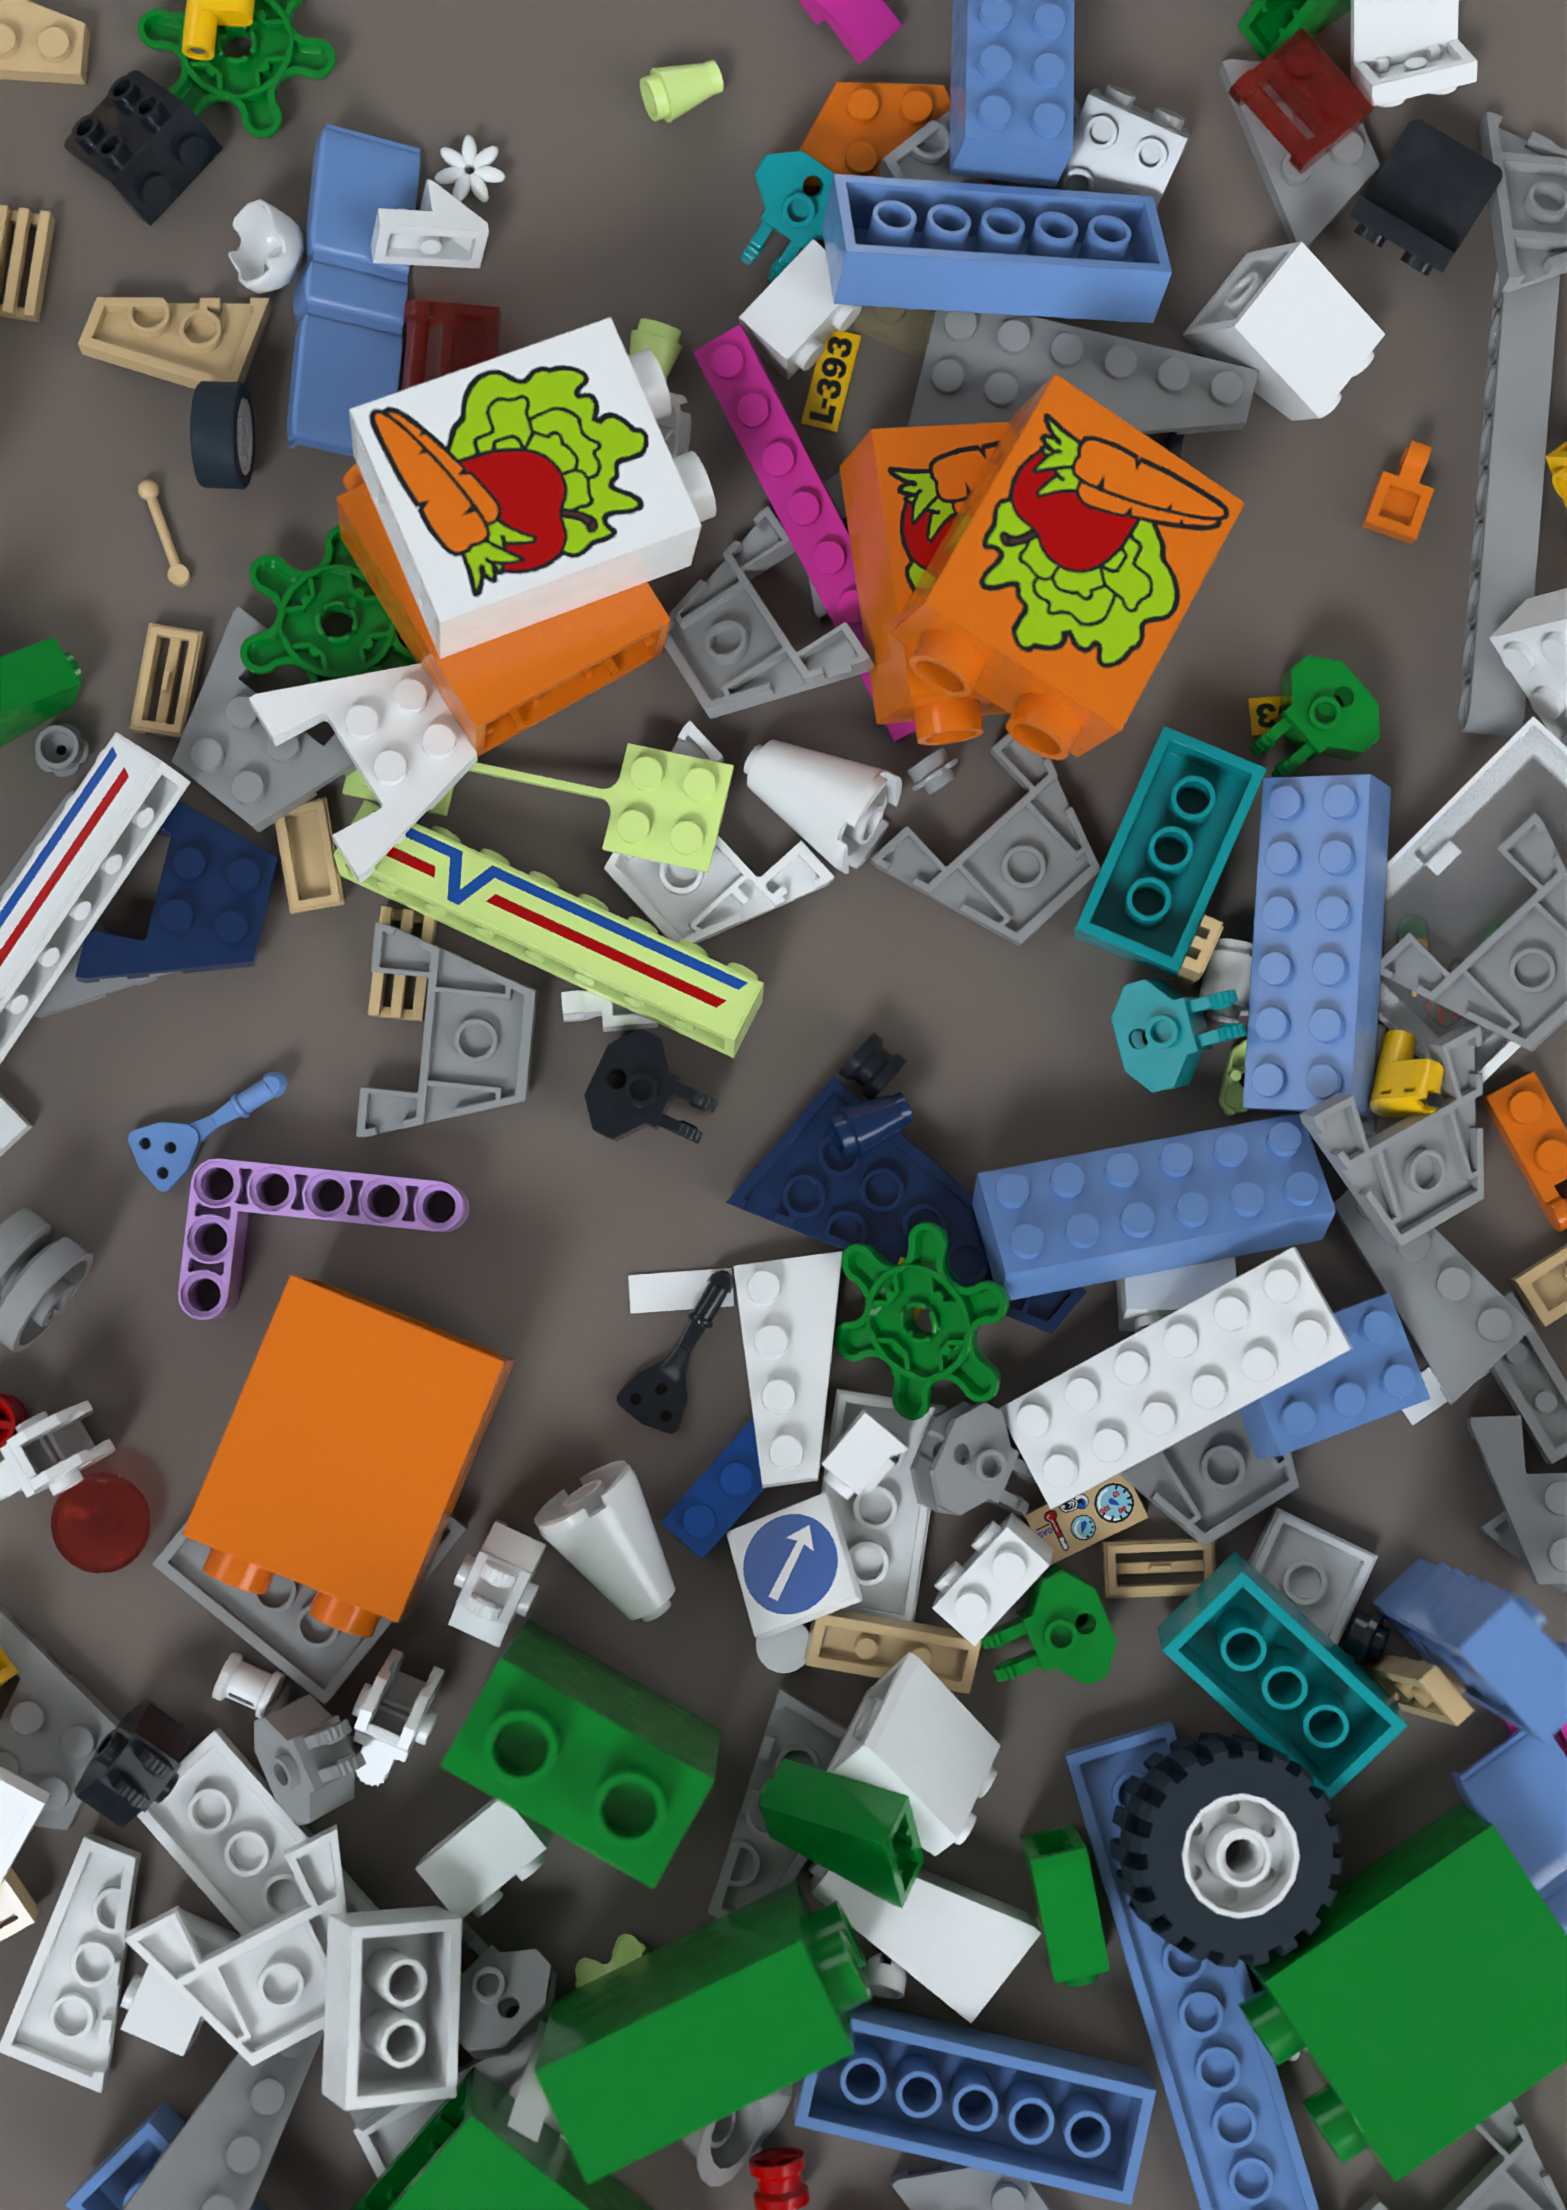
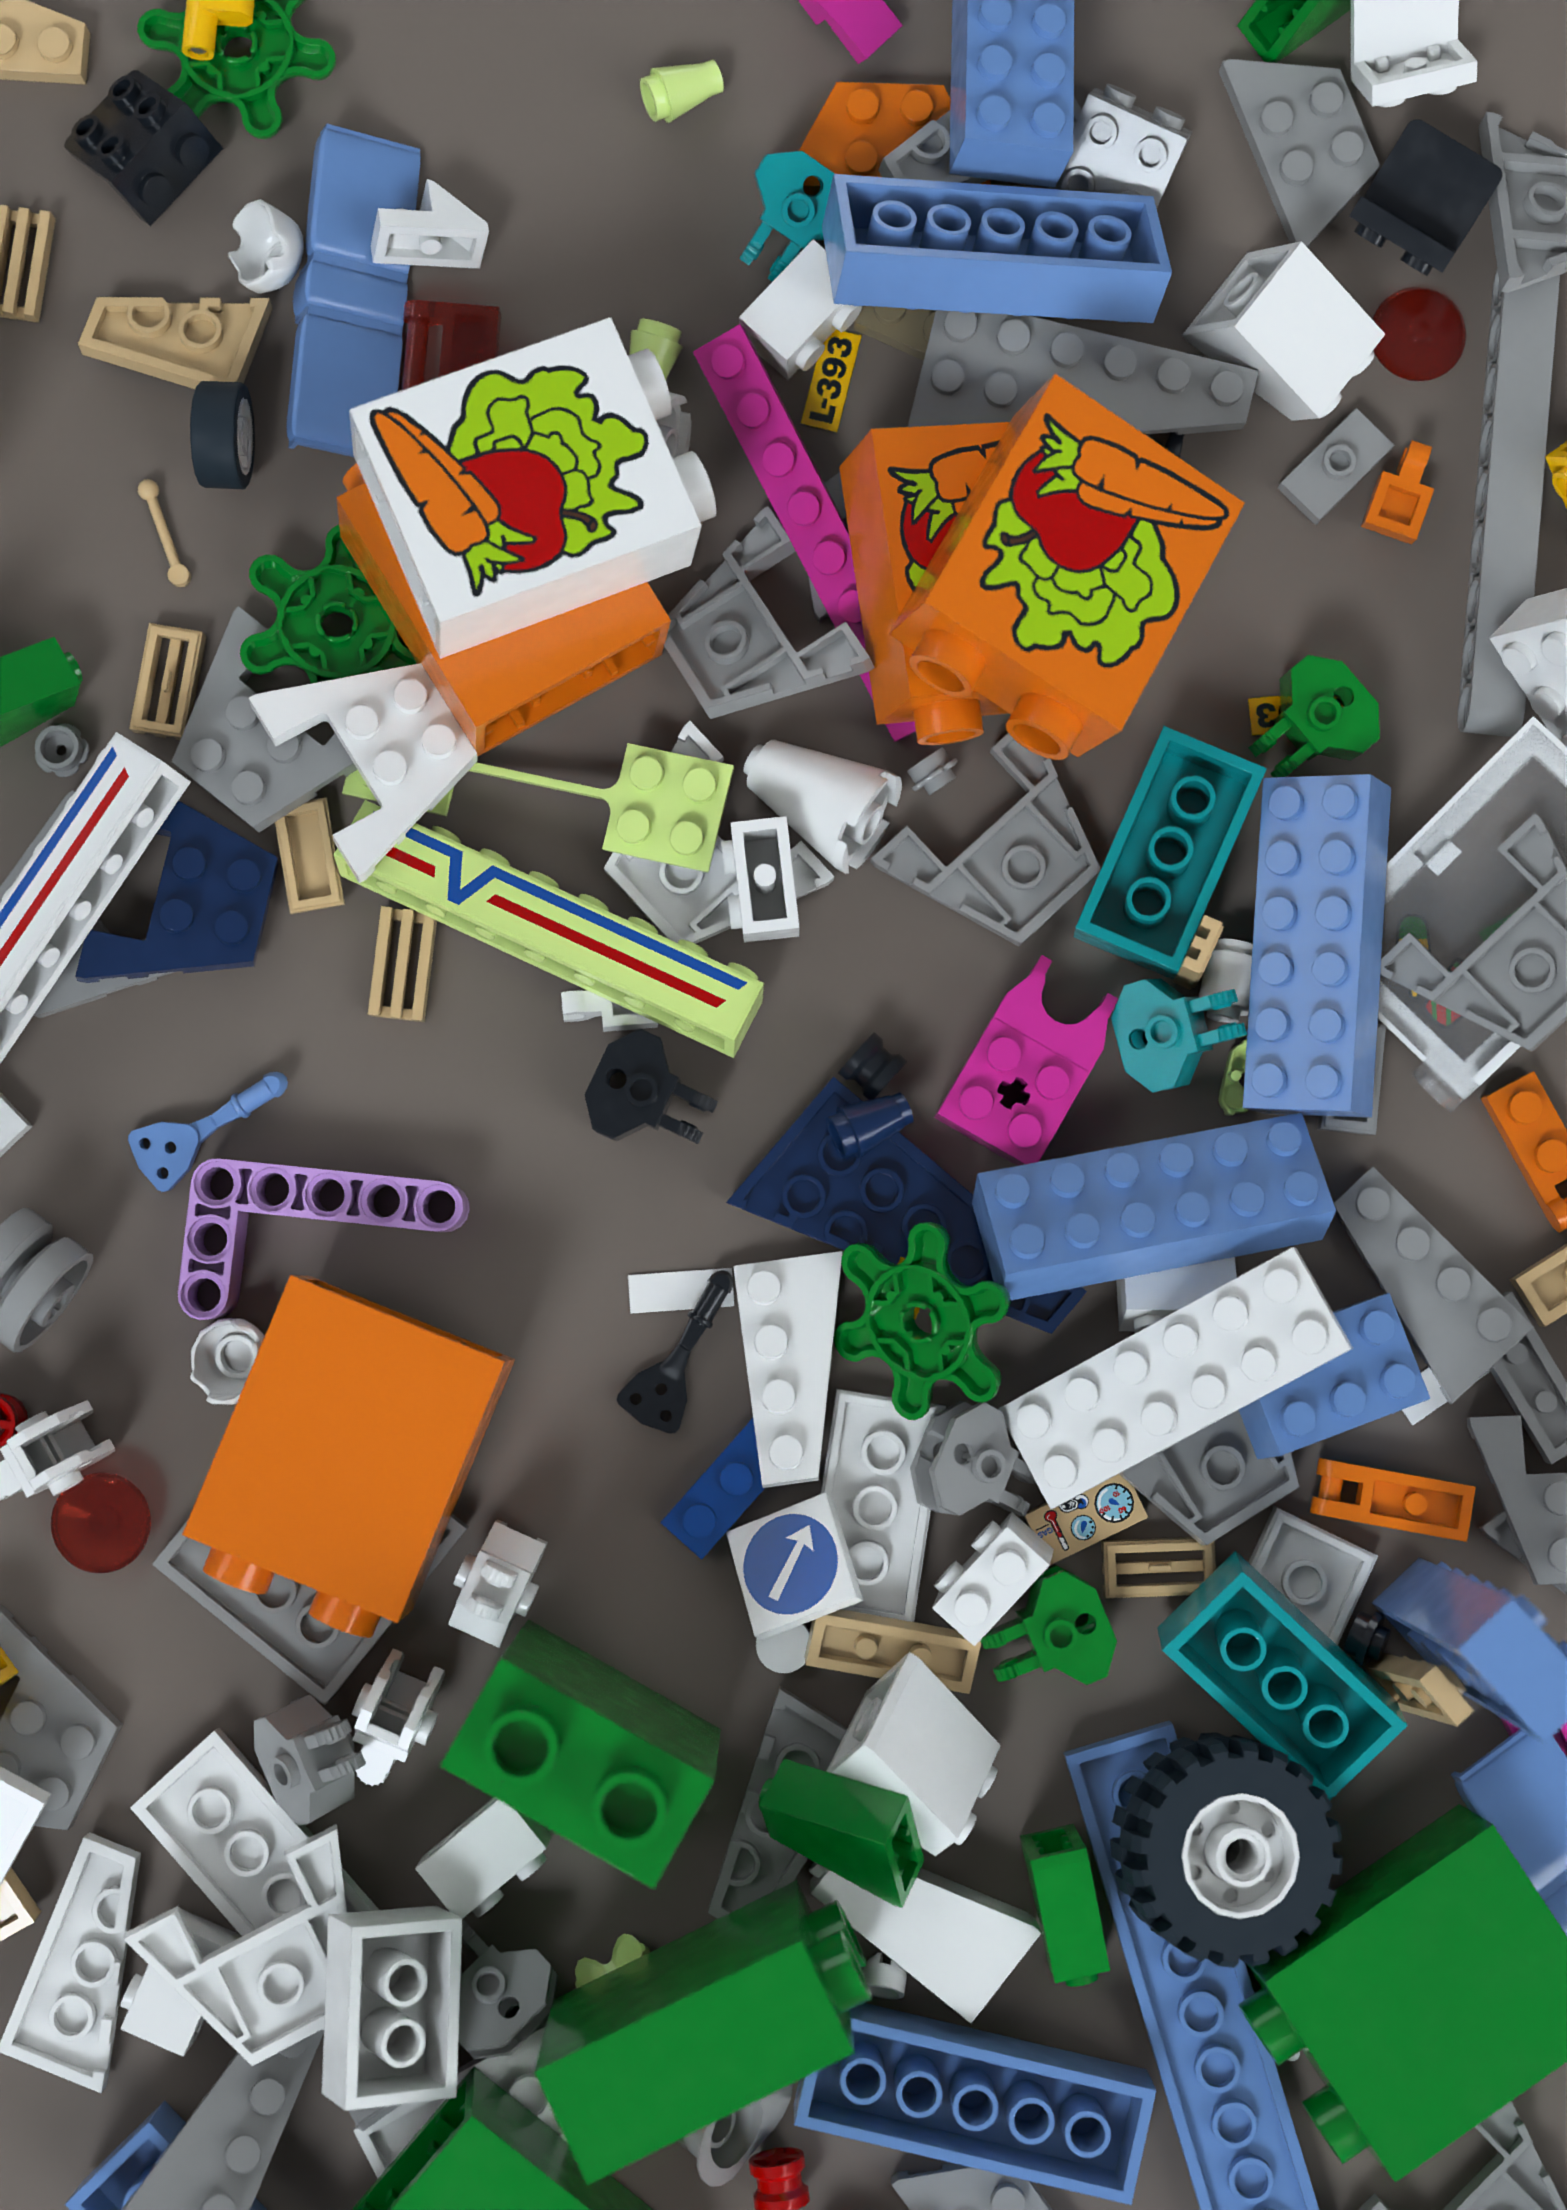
black hinge [74,1697,194,1828] -> none
white bush [212,1652,286,1718] -> none
light grey wing [356,922,538,1137] -> none
white plant [435,135,505,203] -> none
white sticker [507,2020,549,2143] -> none
white cone [534,1460,675,1622] -> none
white window [821,1409,908,1500] -> none
clear red plate [1228,28,1374,174] -> none
light grey wing [1300,1023,1484,1247] -> none
yellow piece [1369,1030,1444,1118] -> none
none -> white hair [190,1318,265,1405]
none -> white brick [721,816,799,943]
none -> dark pink brick [934,955,1118,1166]
none -> light grey plate [1278,408,1395,526]
none -> orange plate [1310,1458,1476,1542]
none -> clear red piece [1372,287,1466,381]

